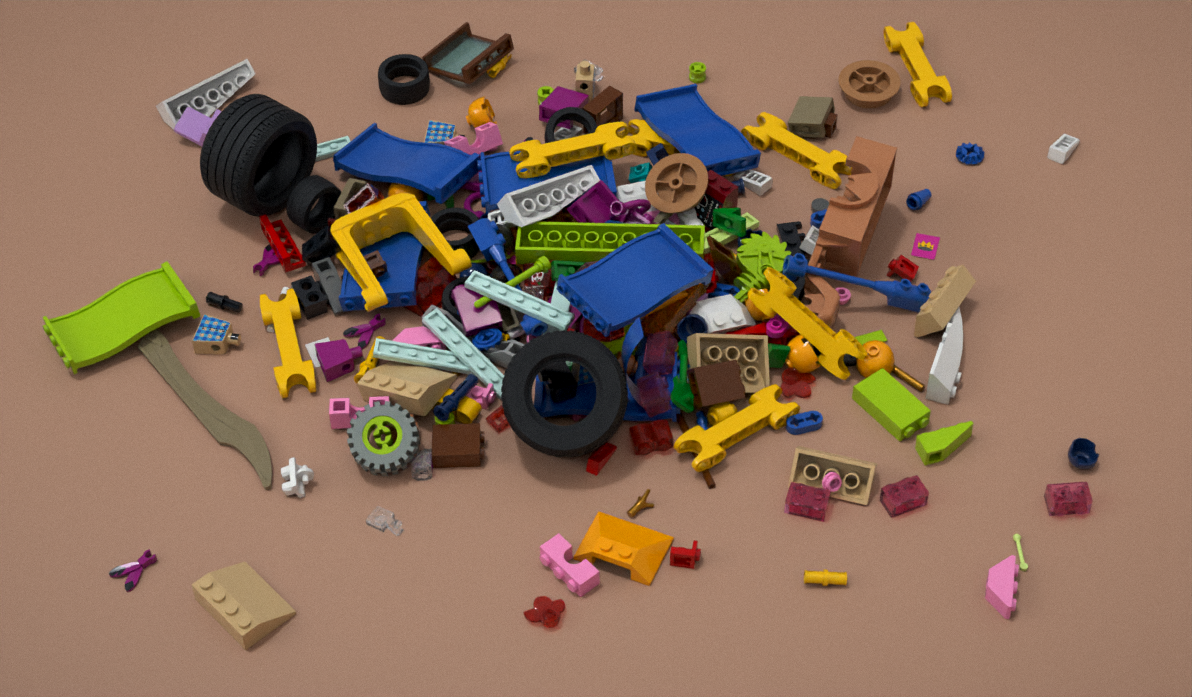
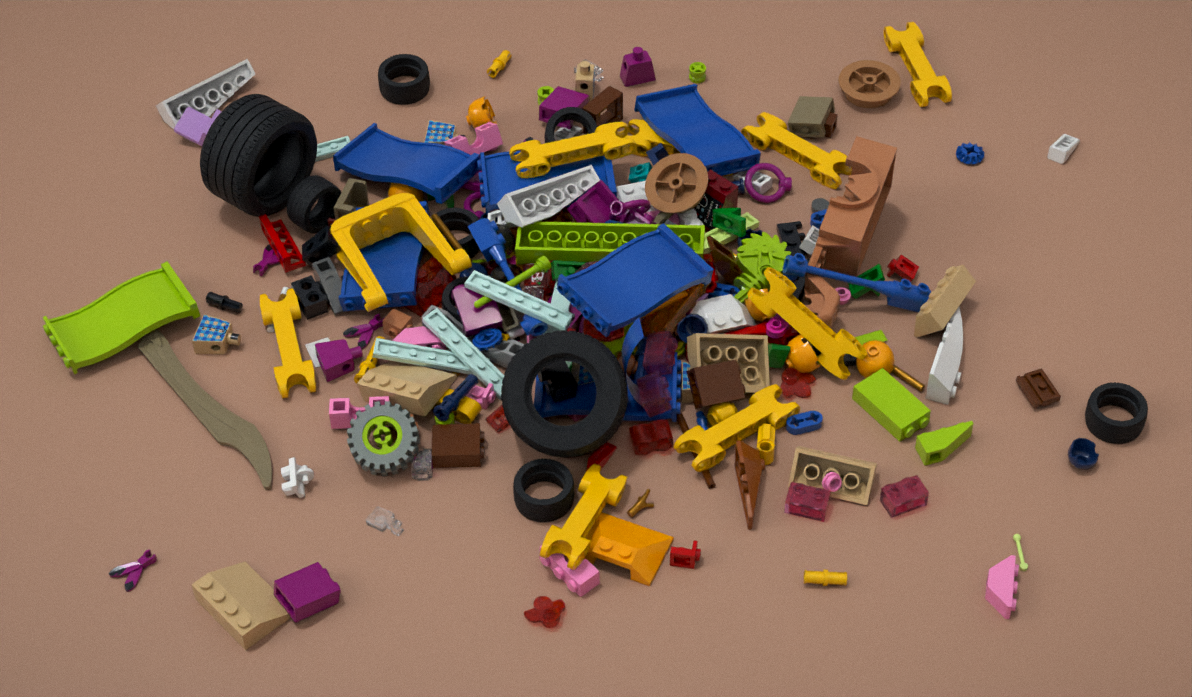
clear red torso [344,183,385,214] -> none
reddish brown bracket [363,250,387,277] -> none
panel [422,22,514,84] -> none
green piece [670,340,694,413] -> none
blue cone [906,189,932,210] -> none
dark pink sticker [911,233,940,260] -> none
clear pink brick [1044,481,1093,516] -> none
none -> magenta brick [274,562,341,623]
none -> nougat brick [382,309,414,339]
none -> pearl gold bar [431,214,472,263]
none -> black tyre [513,458,574,523]
none -> yellow piece [540,464,628,570]
none -> magenta torso [620,47,656,87]
none -> dark orange wedge [734,440,765,530]
none -> magenta piece [745,163,792,203]
none -> yellow piece [756,424,775,465]
none -> green slope [848,264,885,299]
none -> reddish brown plate [1016,368,1061,409]
none -> black tyre [1085,382,1148,444]

